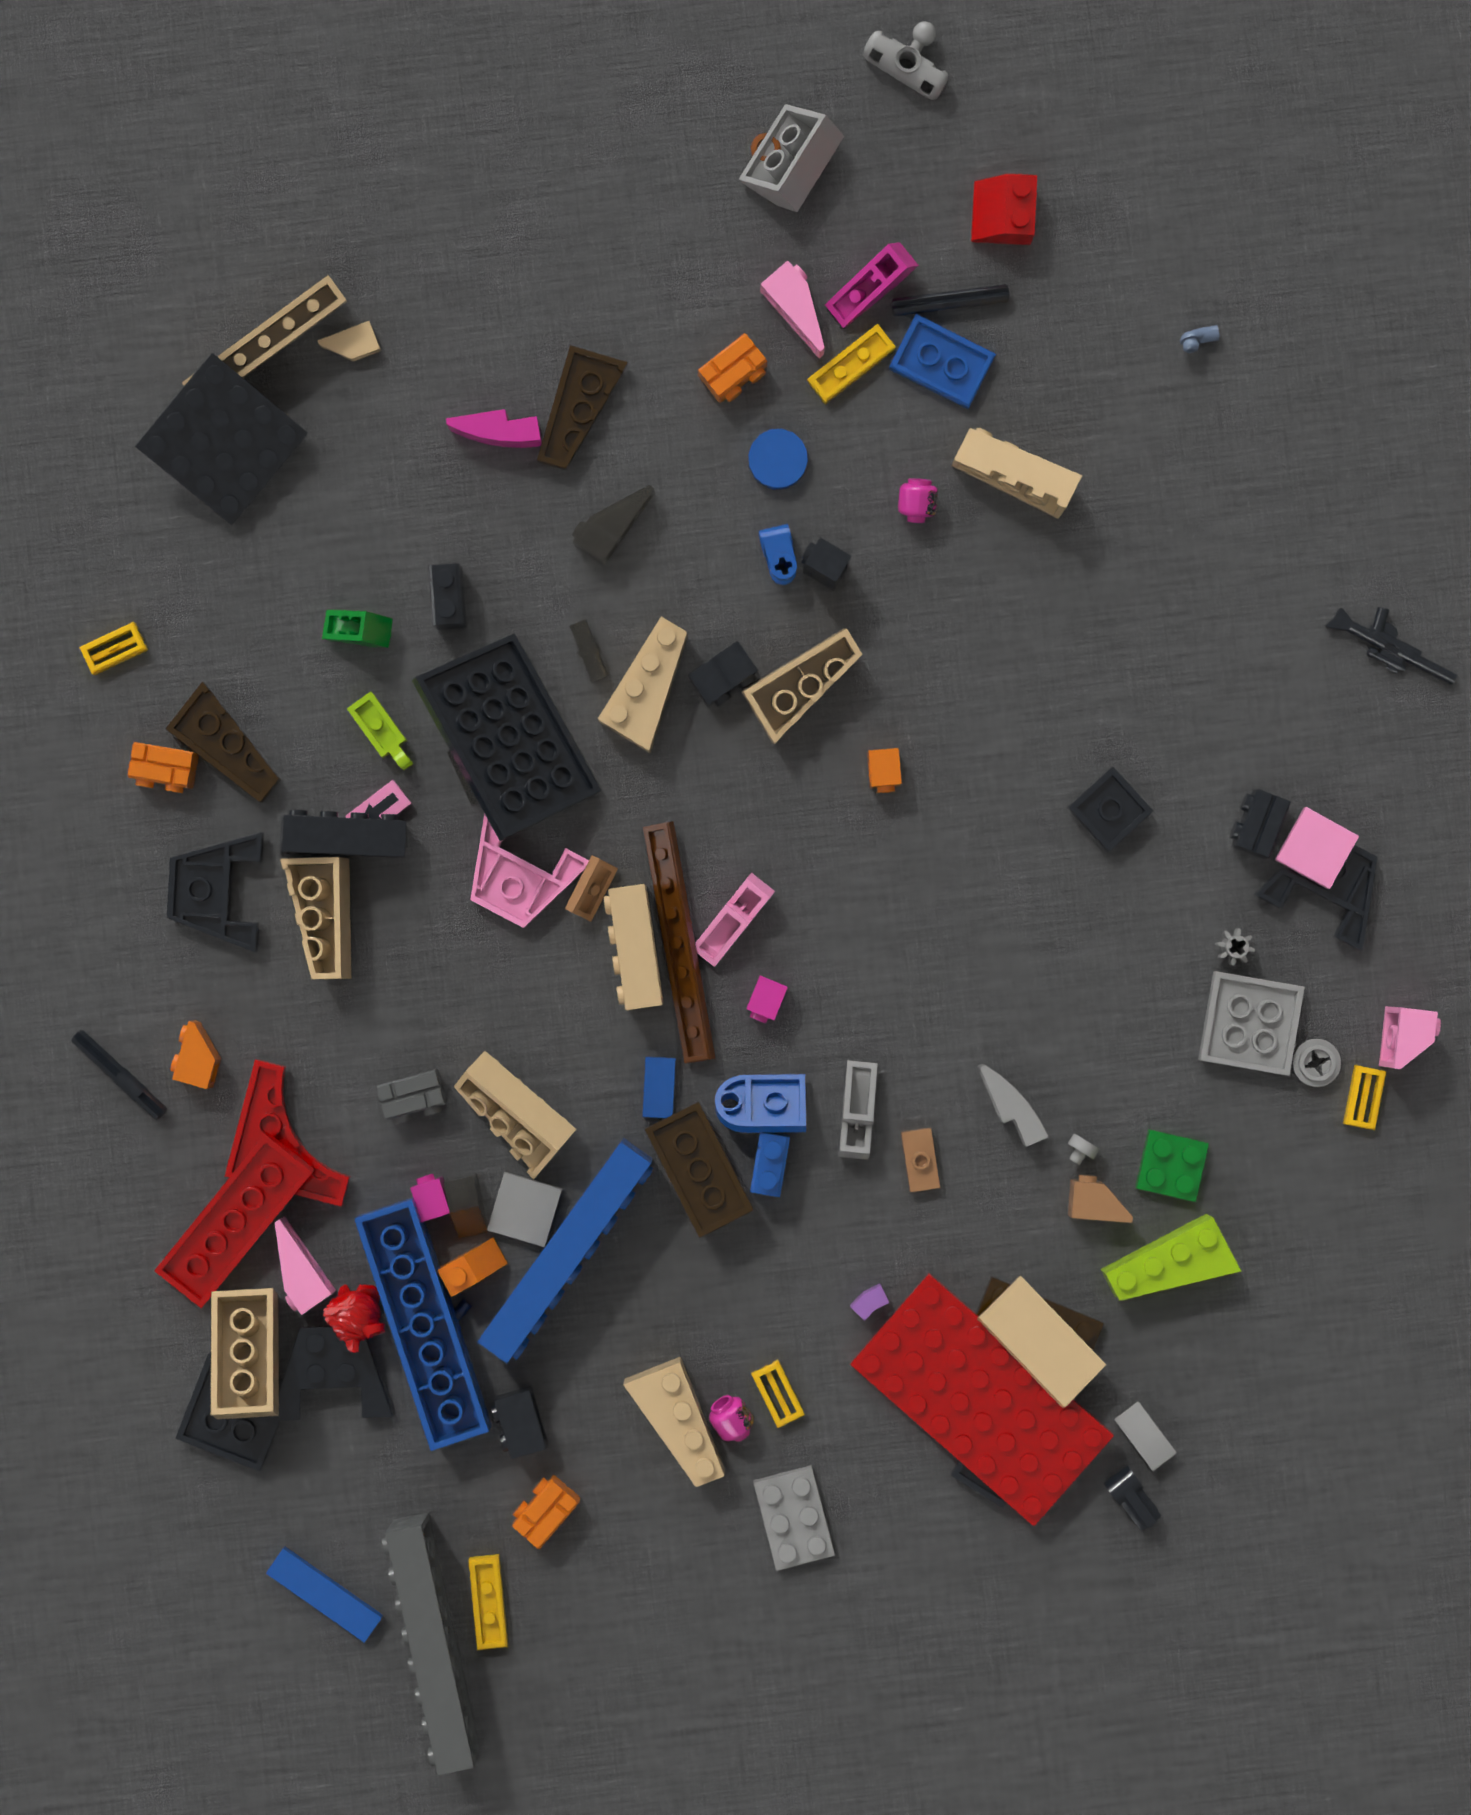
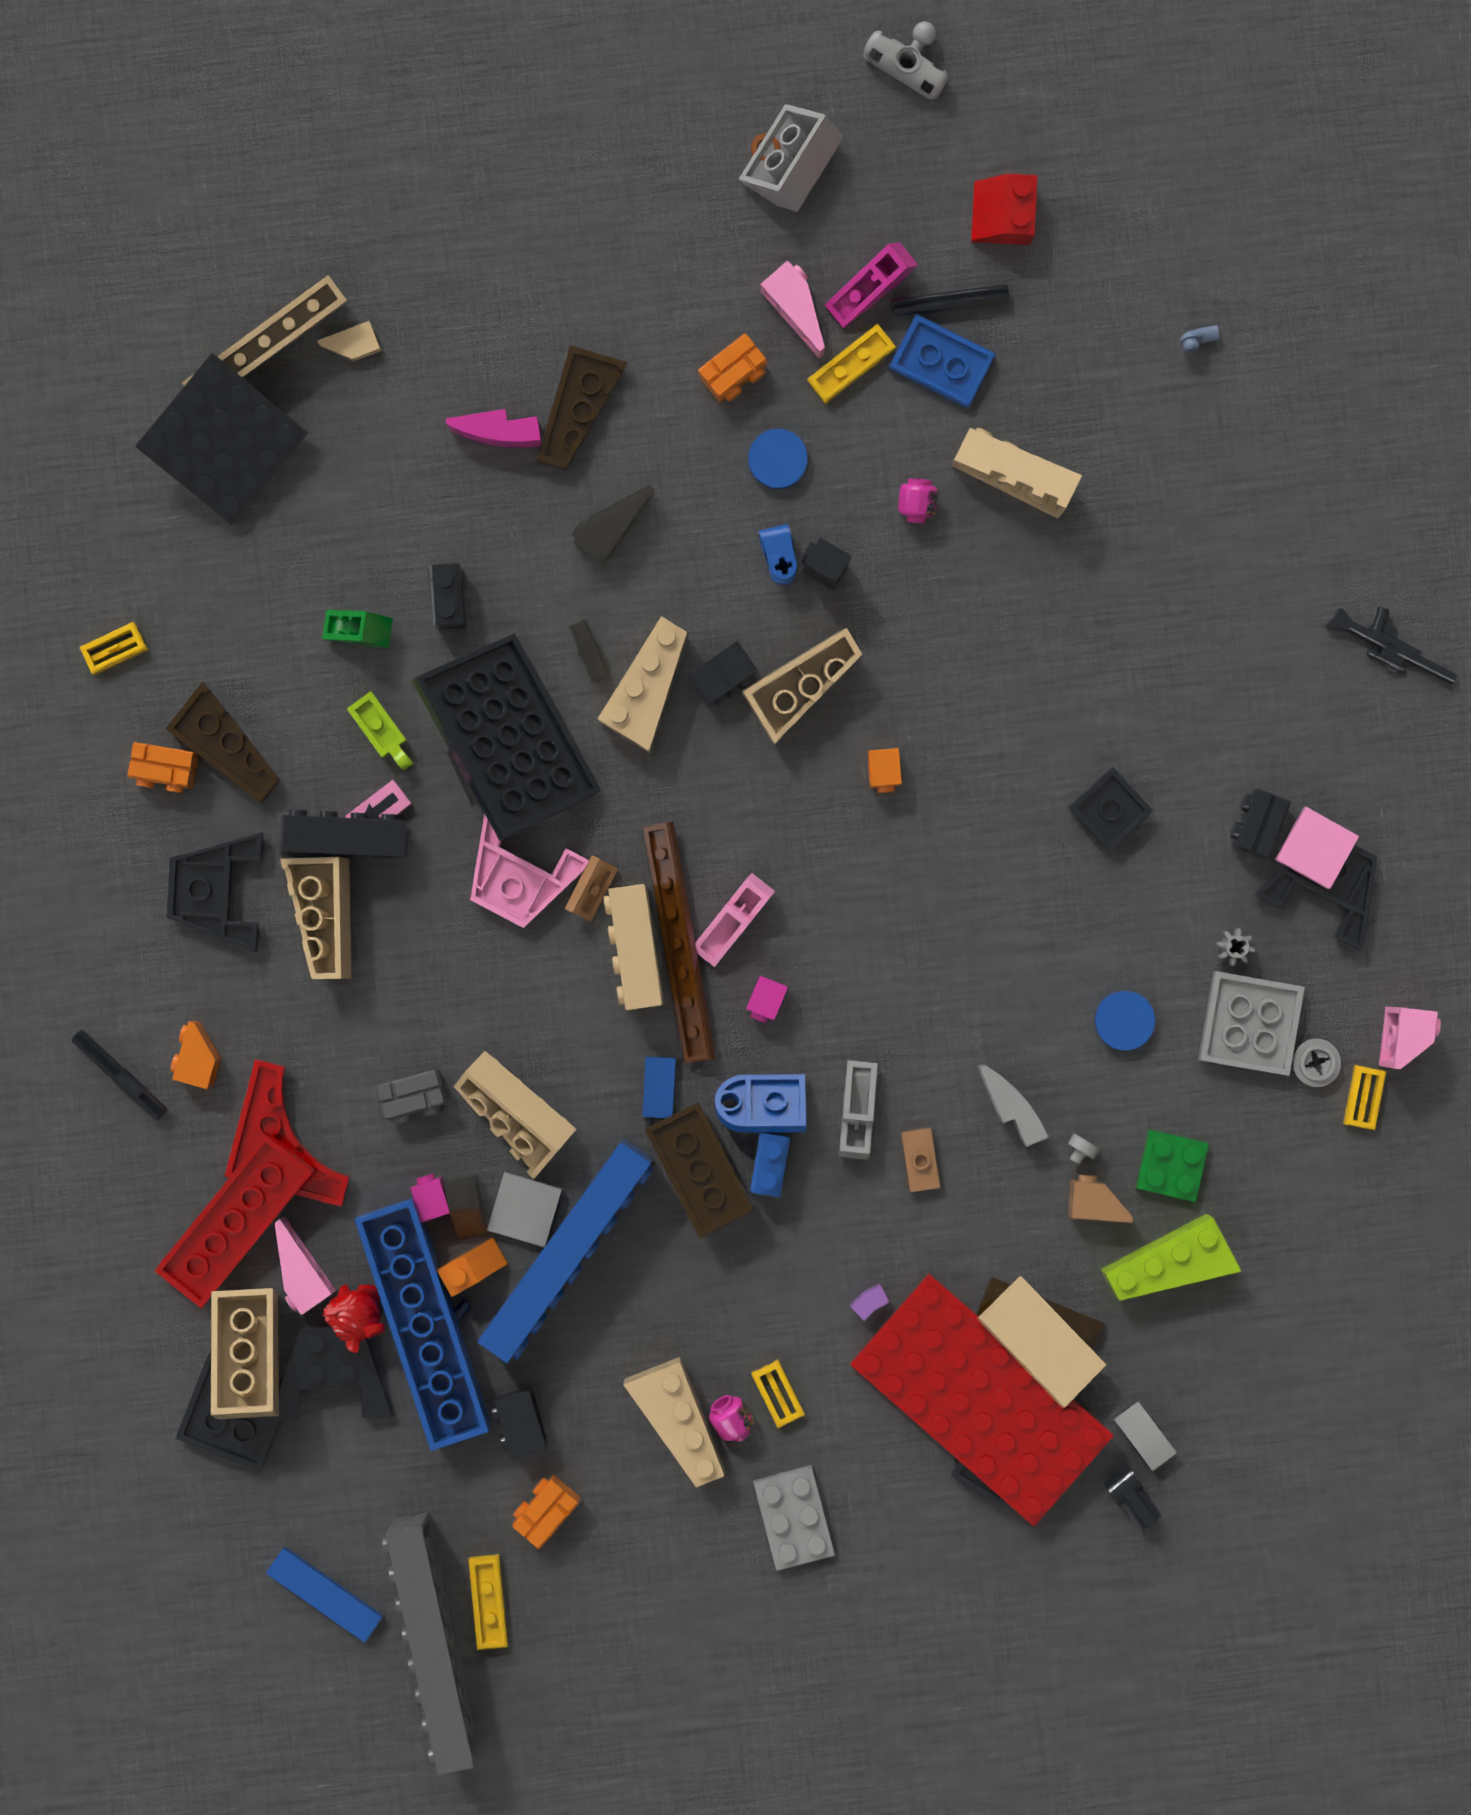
none -> blue tile [1094,990,1155,1051]

